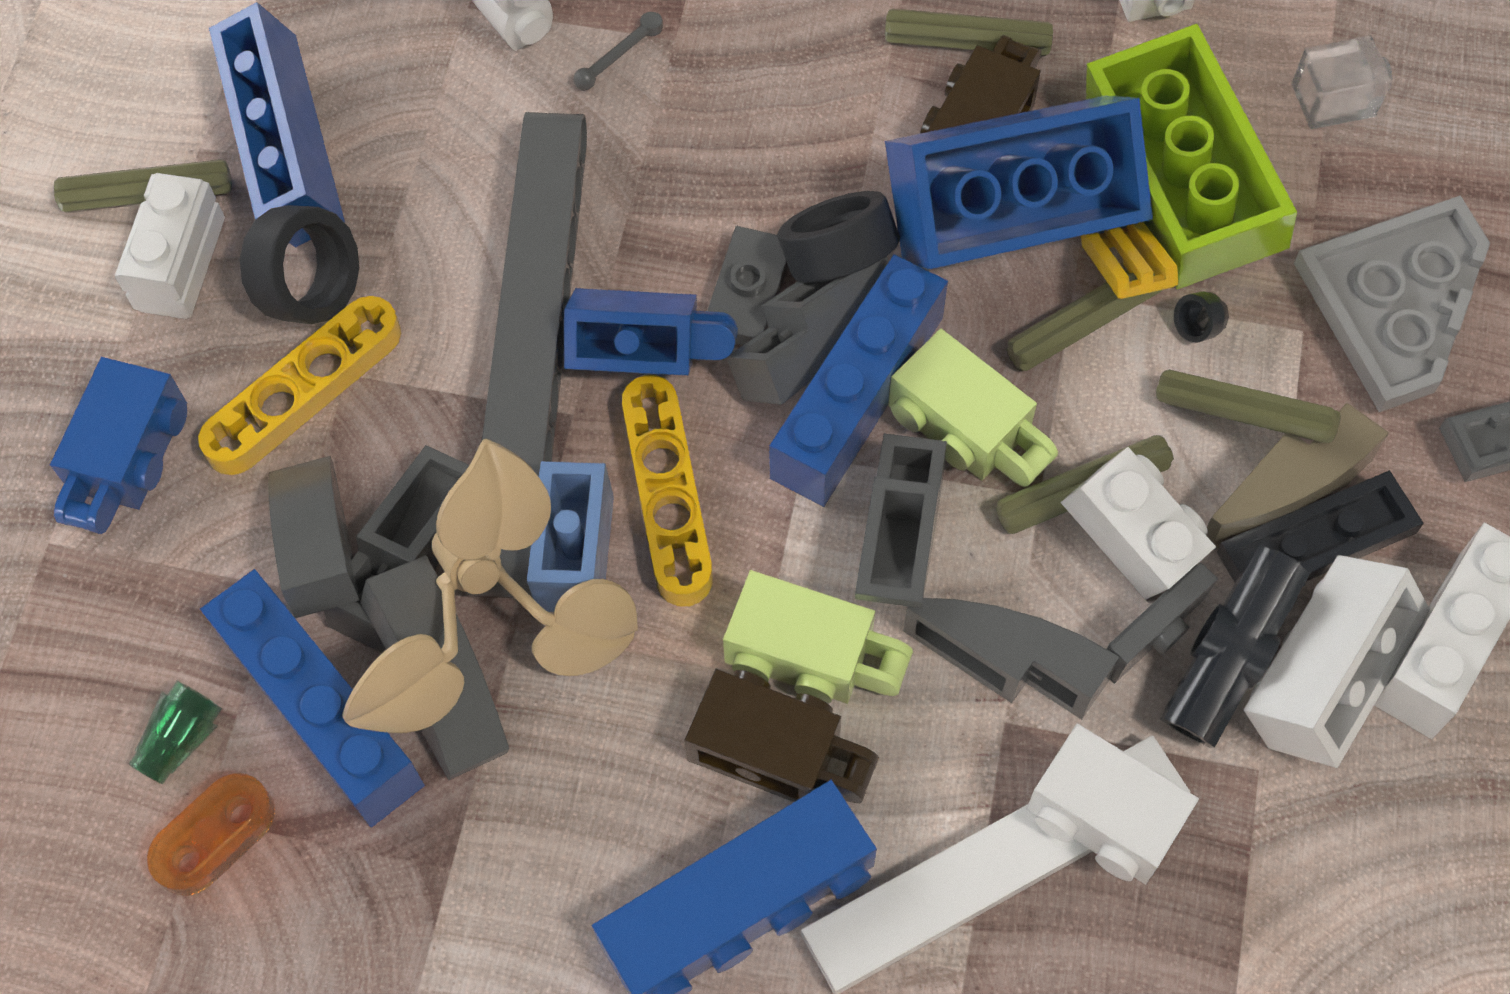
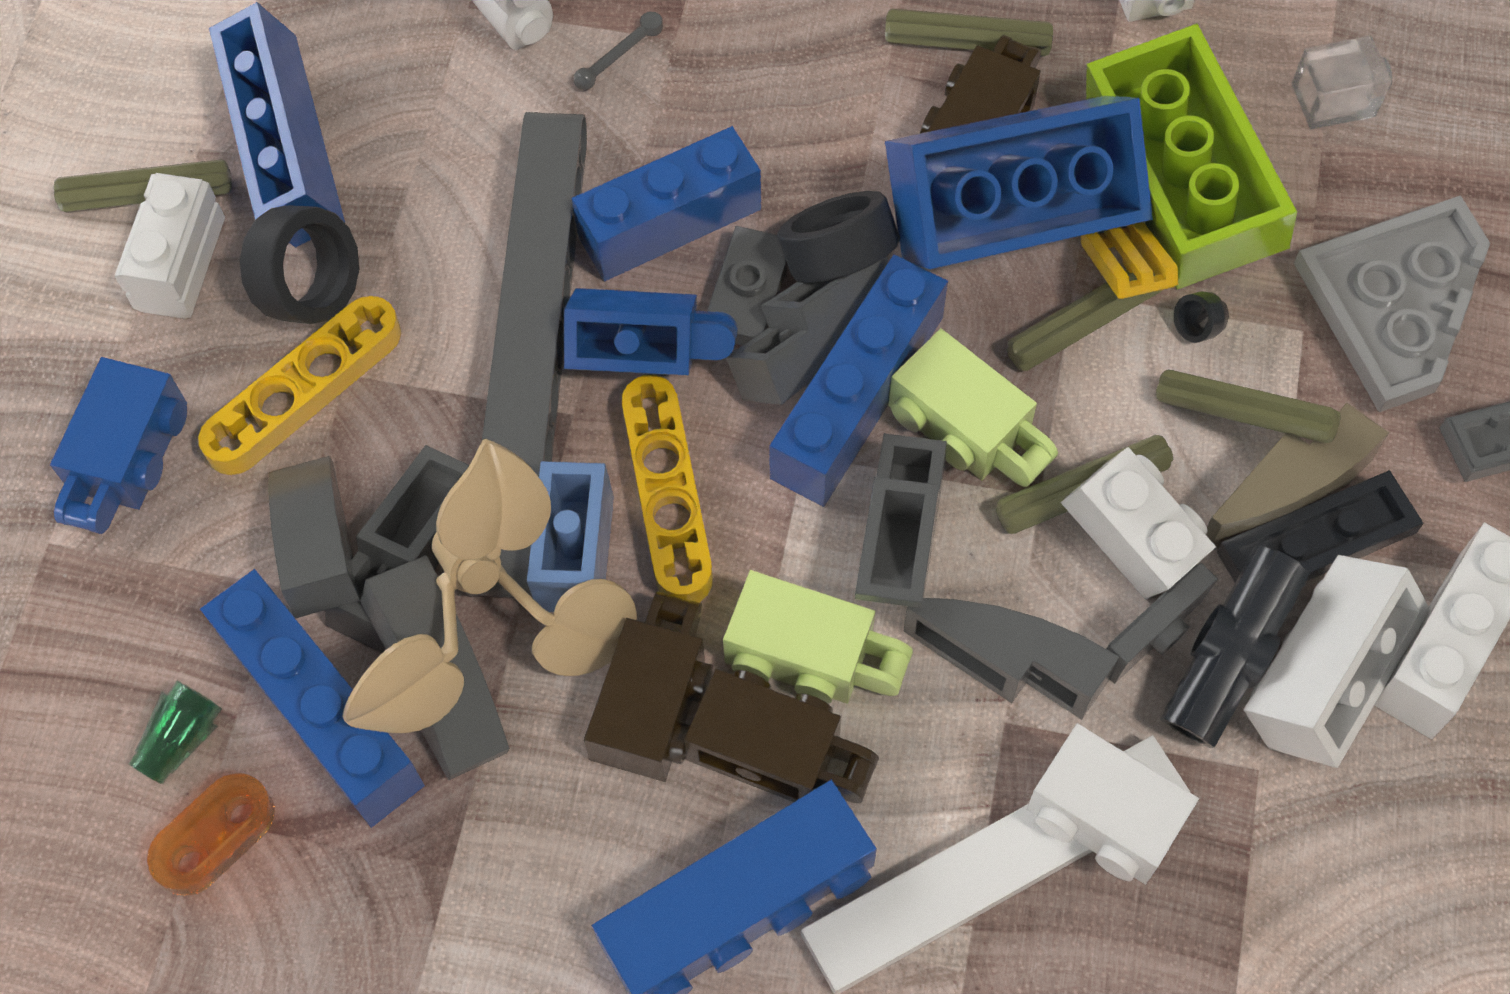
none -> blue brick [571,126,761,282]
none -> dark brown brick [584,591,713,782]

